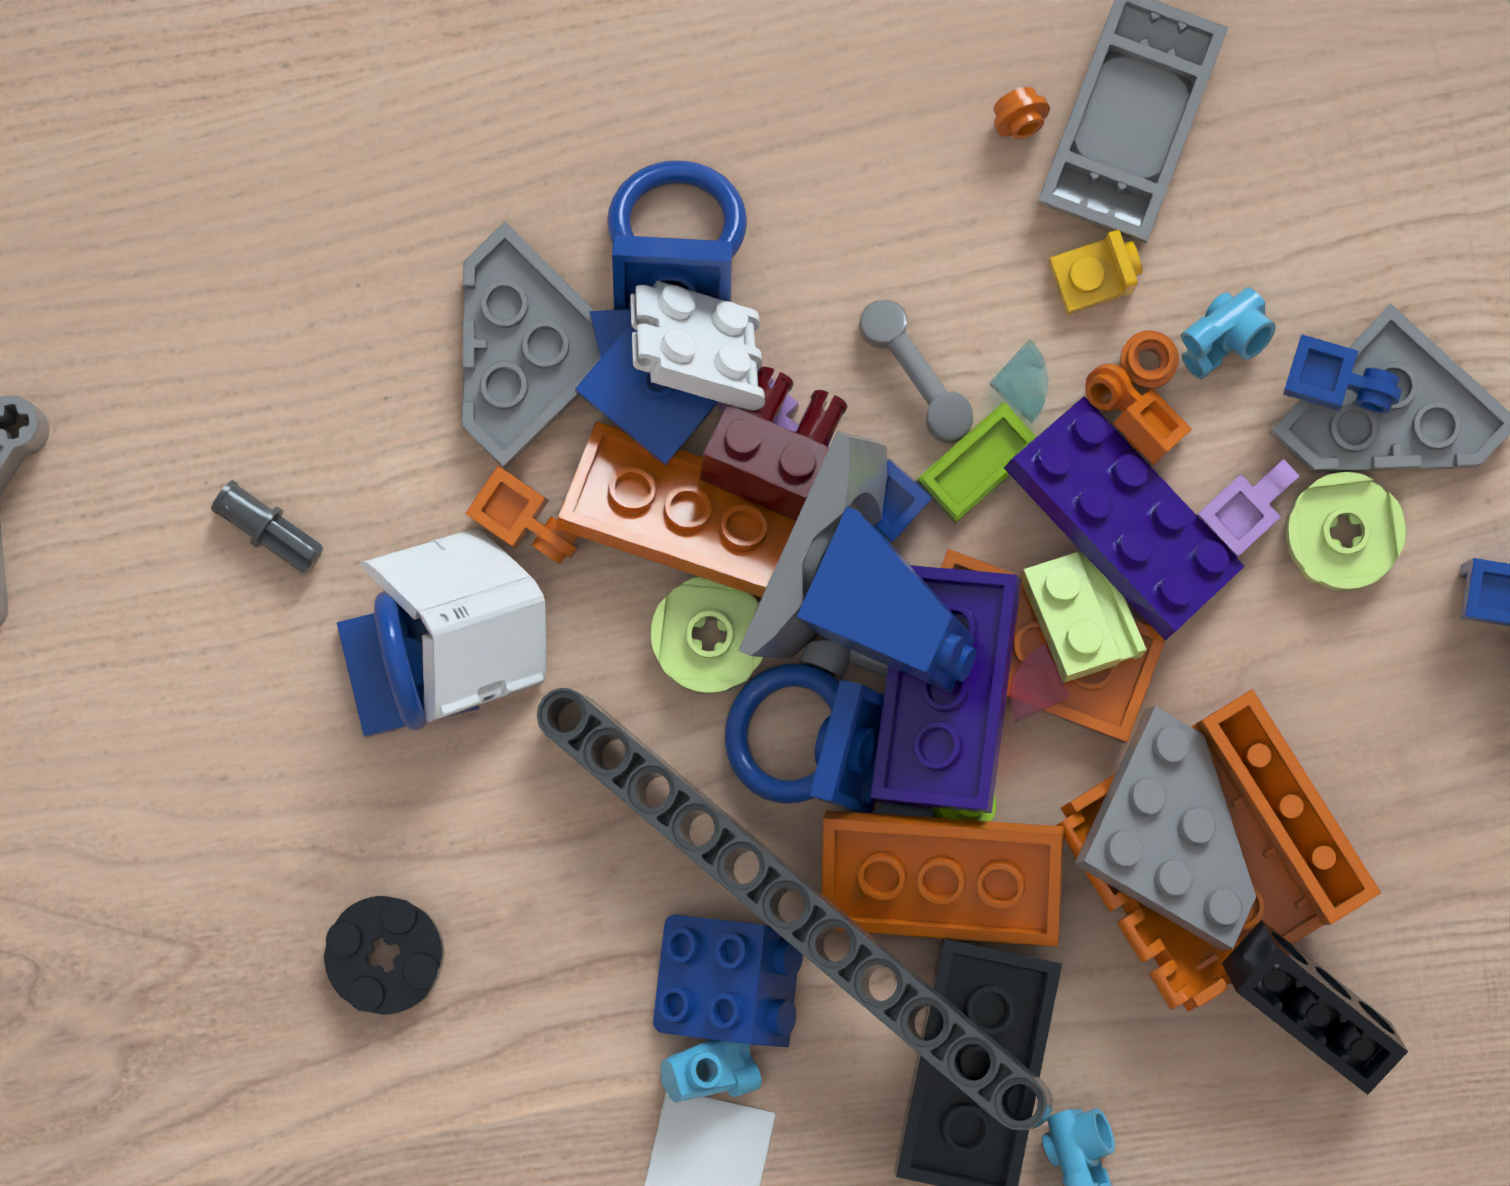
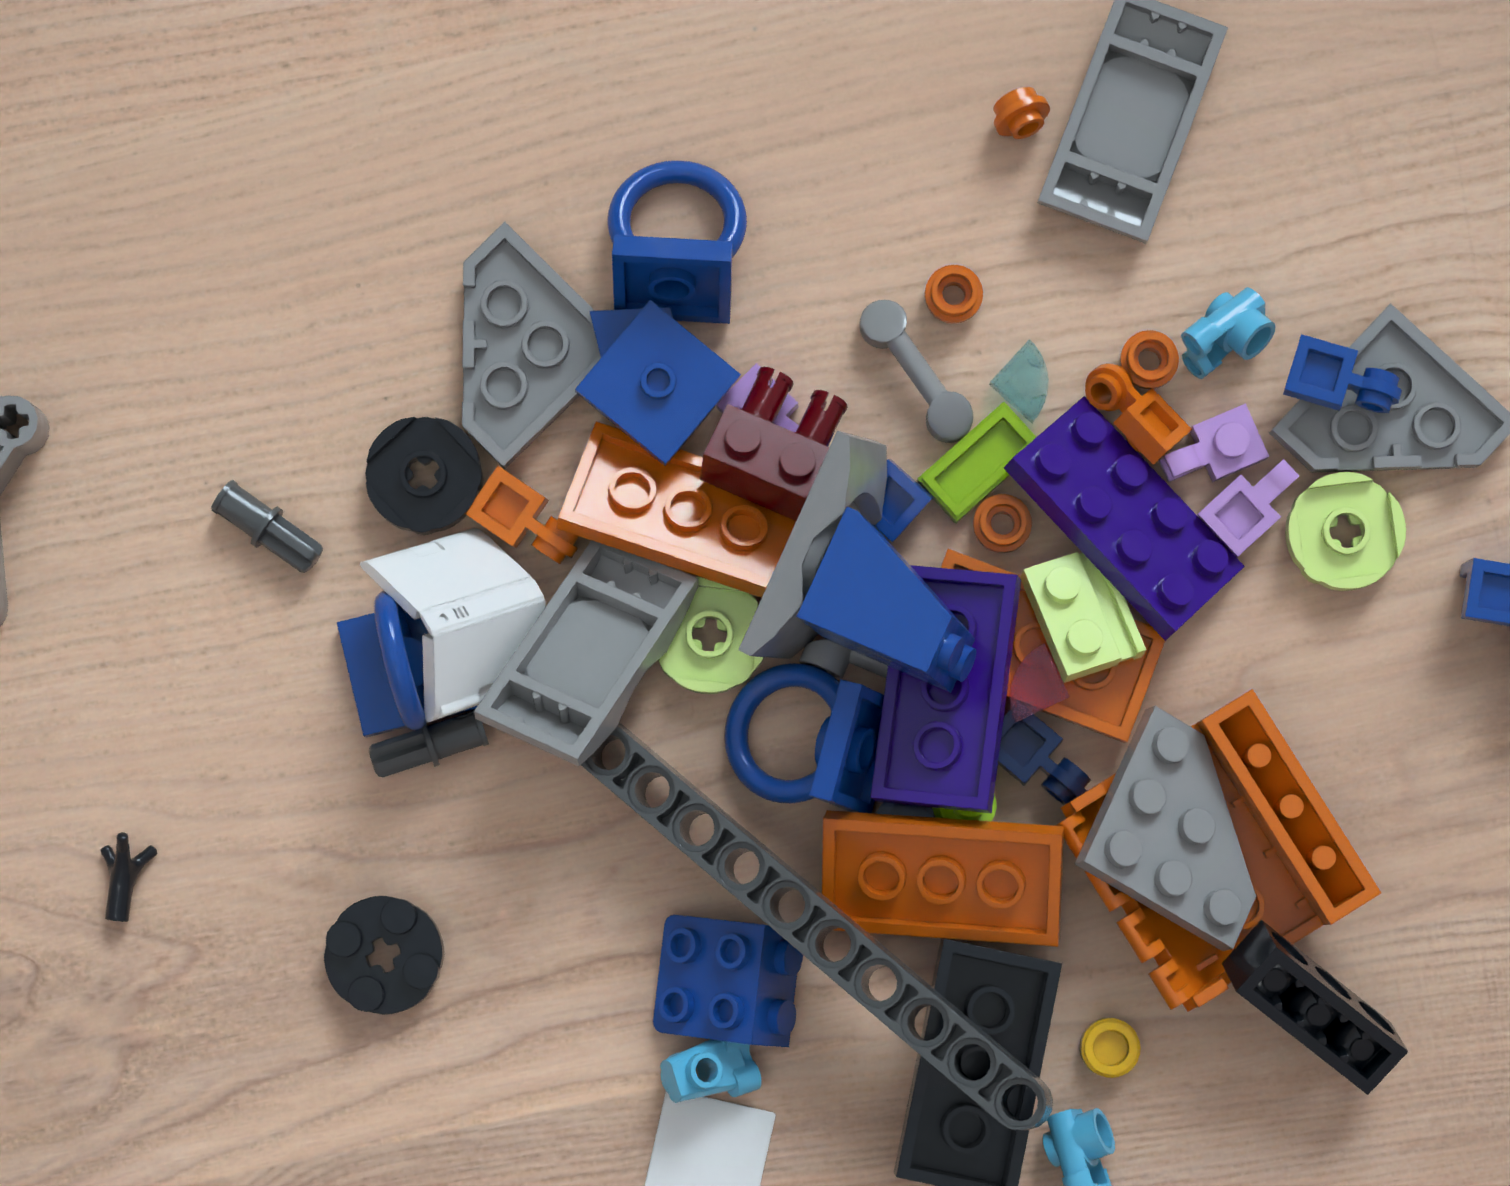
white plate [630,281,765,411] -> none
yellow bracket [1048,229,1143,316] -> none
none -> black bar [101,832,157,922]
none -> black plate [365,417,484,535]
none -> dark grey axle [369,709,489,777]
none -> light grey slope [474,540,699,767]
none -> orange plate [925,265,983,324]
none -> orange plate [973,494,1032,553]
none -> dark blue plate [998,701,1091,805]
none -> yellow tile [1079,1018,1141,1078]
none -> lavender plate [1159,403,1269,483]

